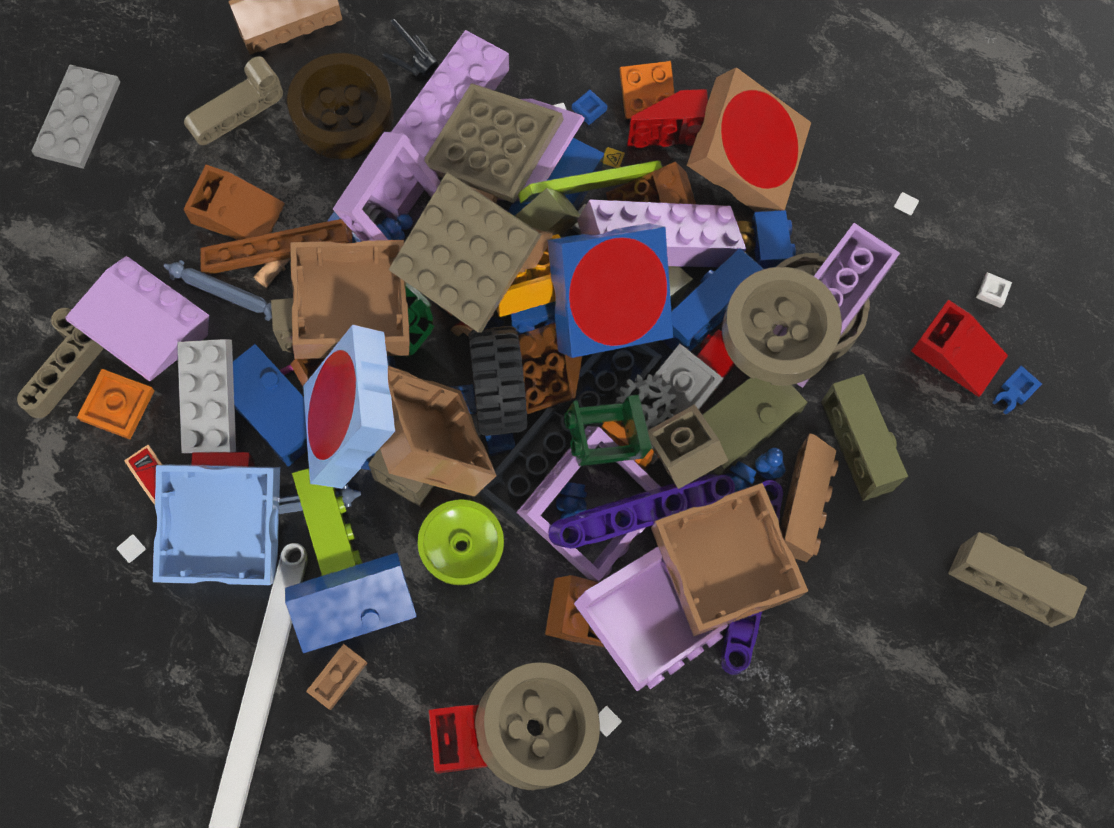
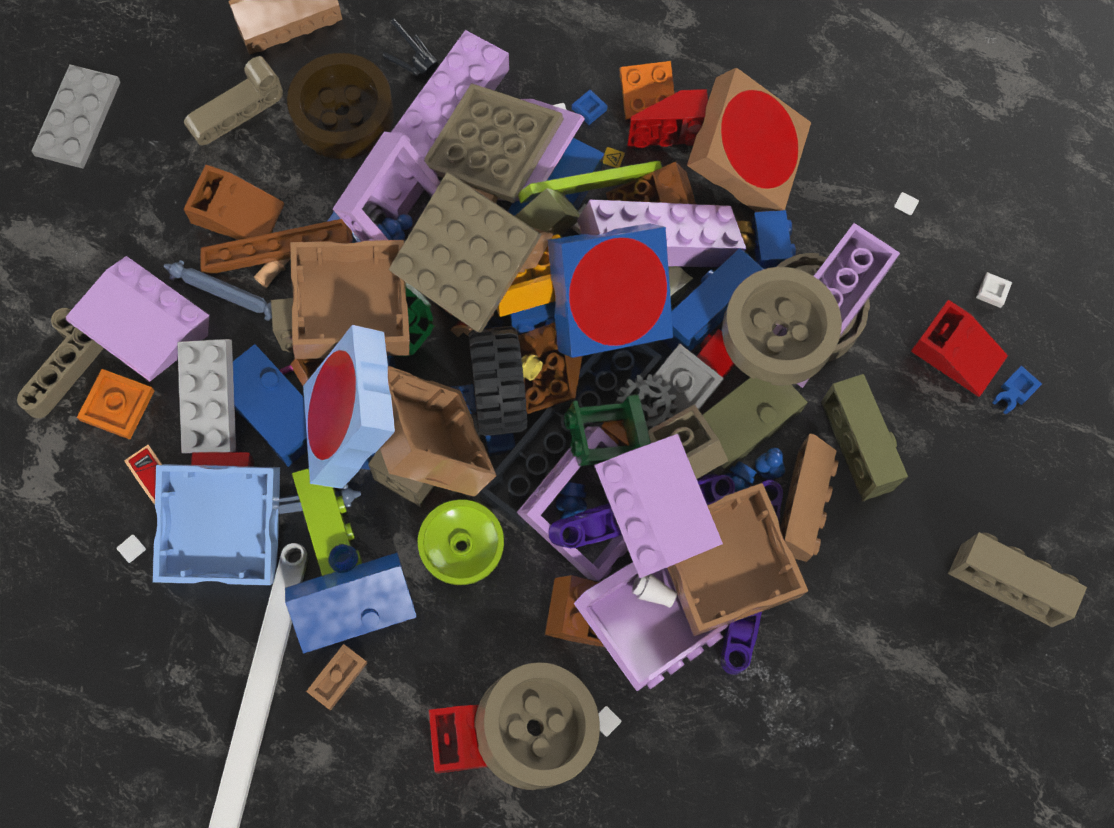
none -> clear blue plate [328,544,358,573]
none -> light yellow plate [522,354,543,381]
none -> lavender slope [594,434,723,578]
none -> white cone [631,574,677,608]

